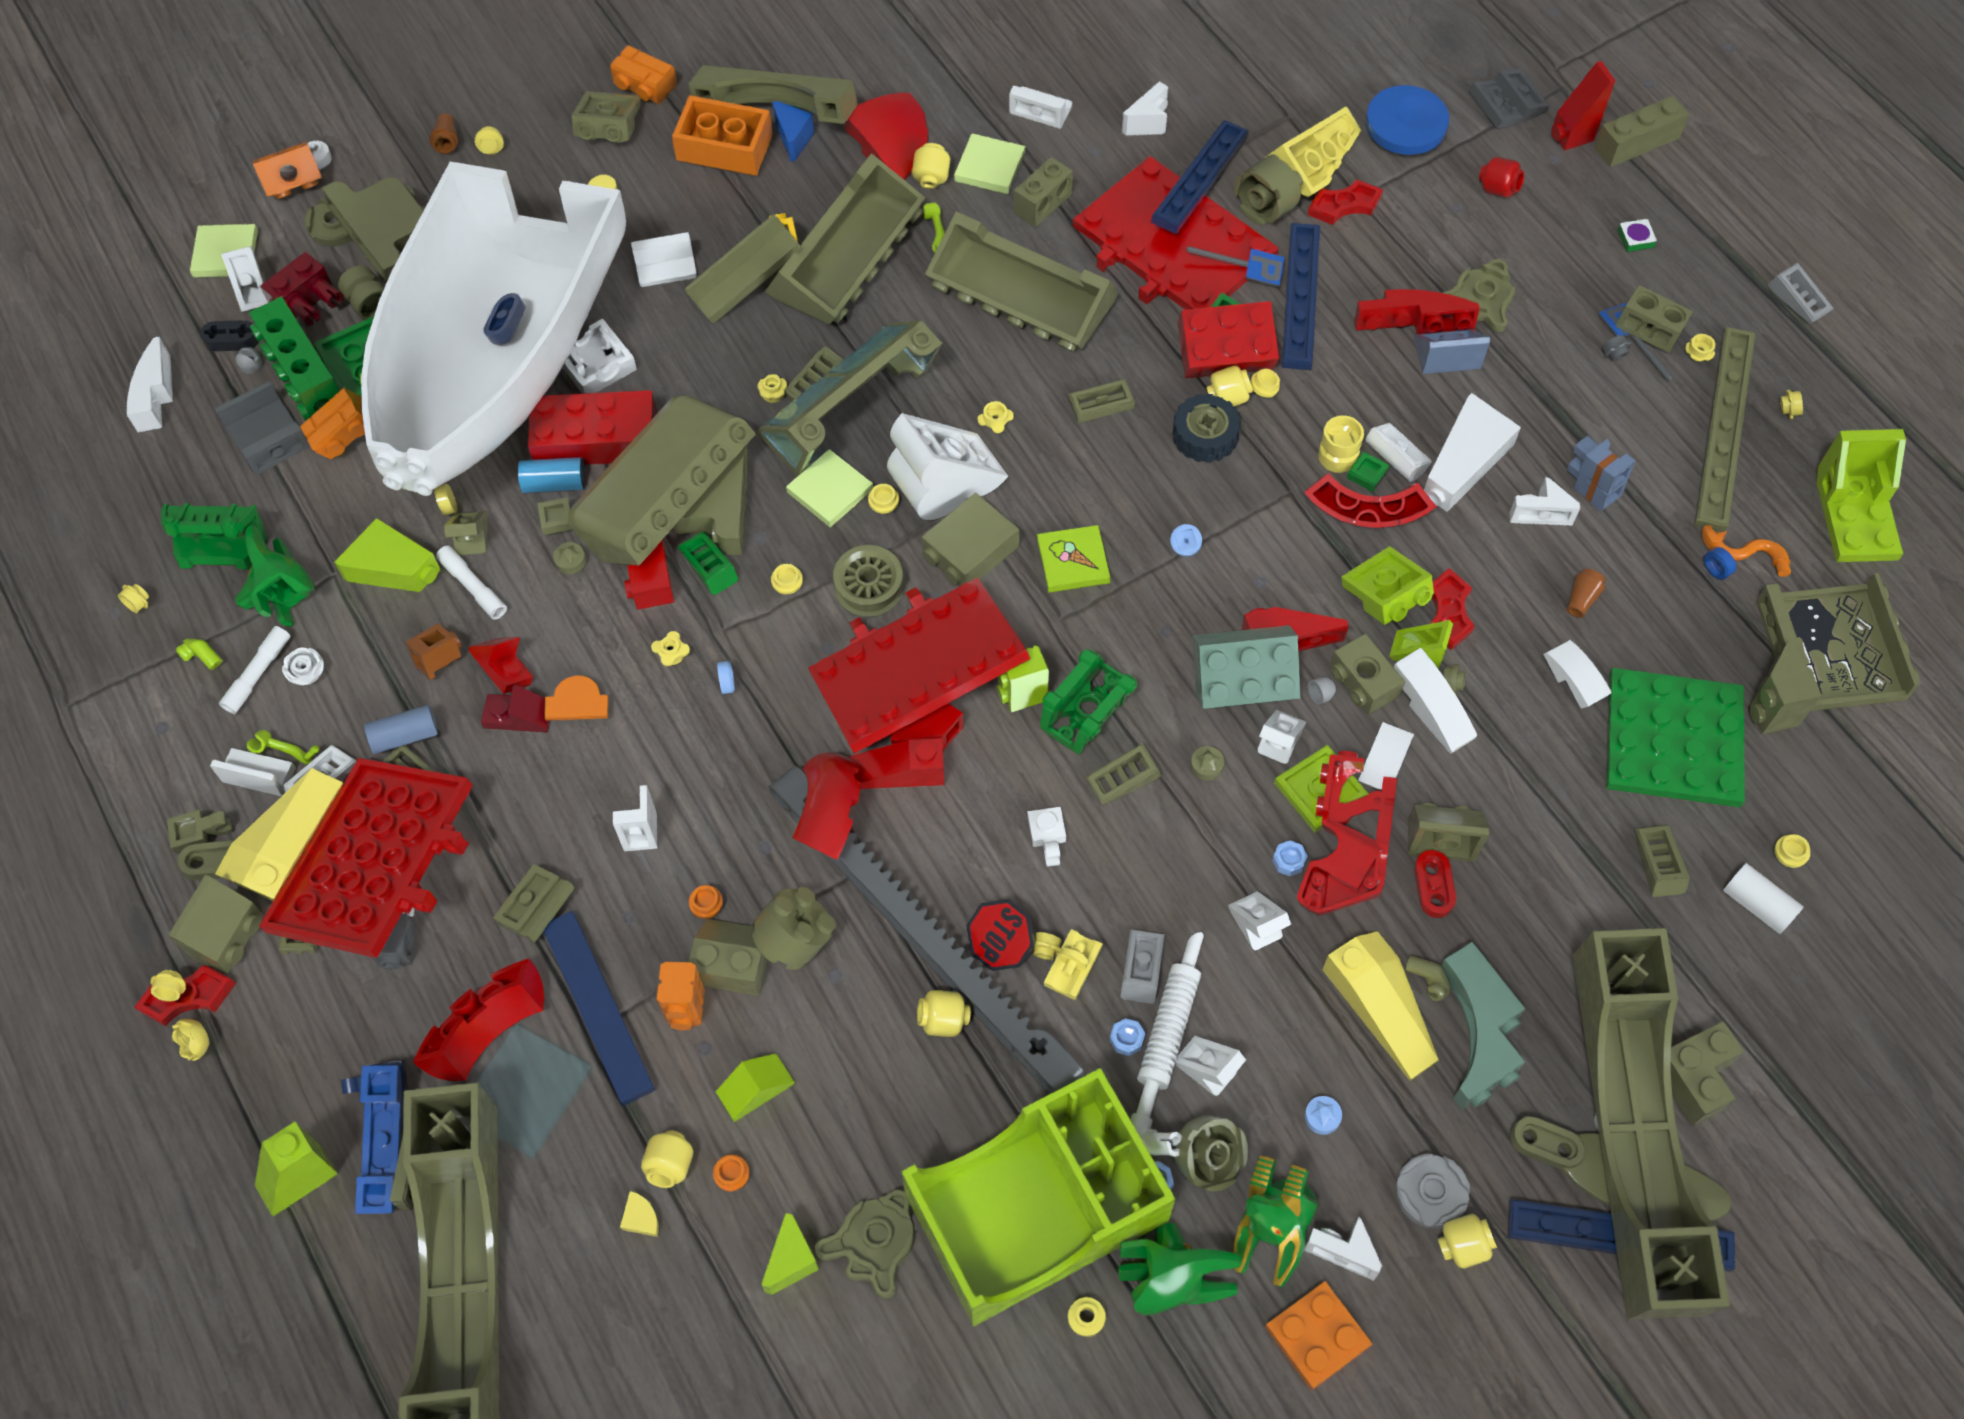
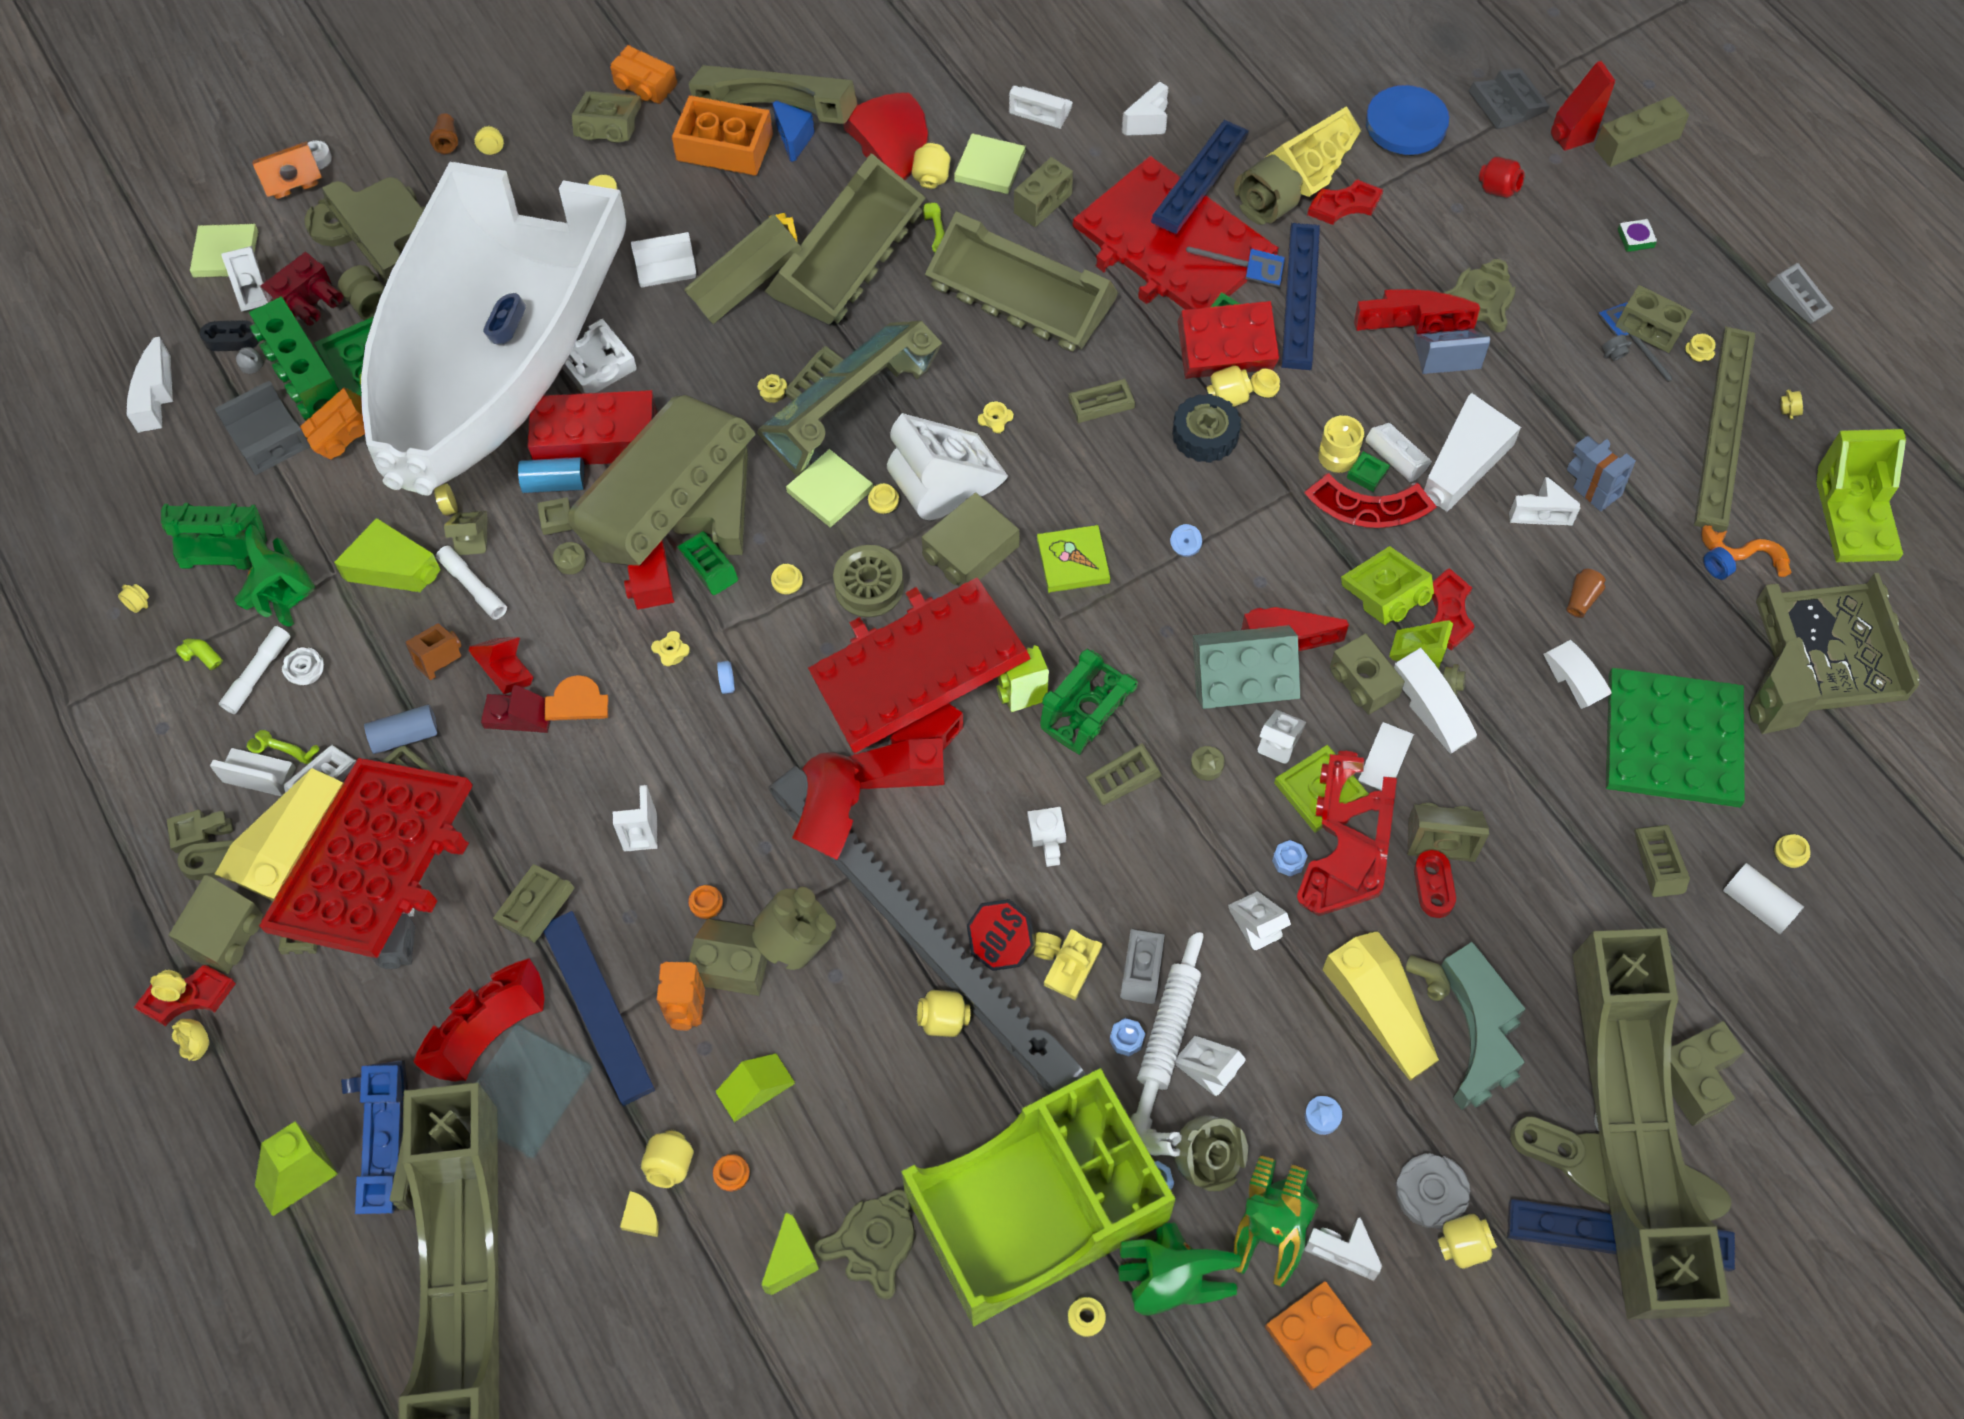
light grey hinge [1307,677,1336,705] -> none

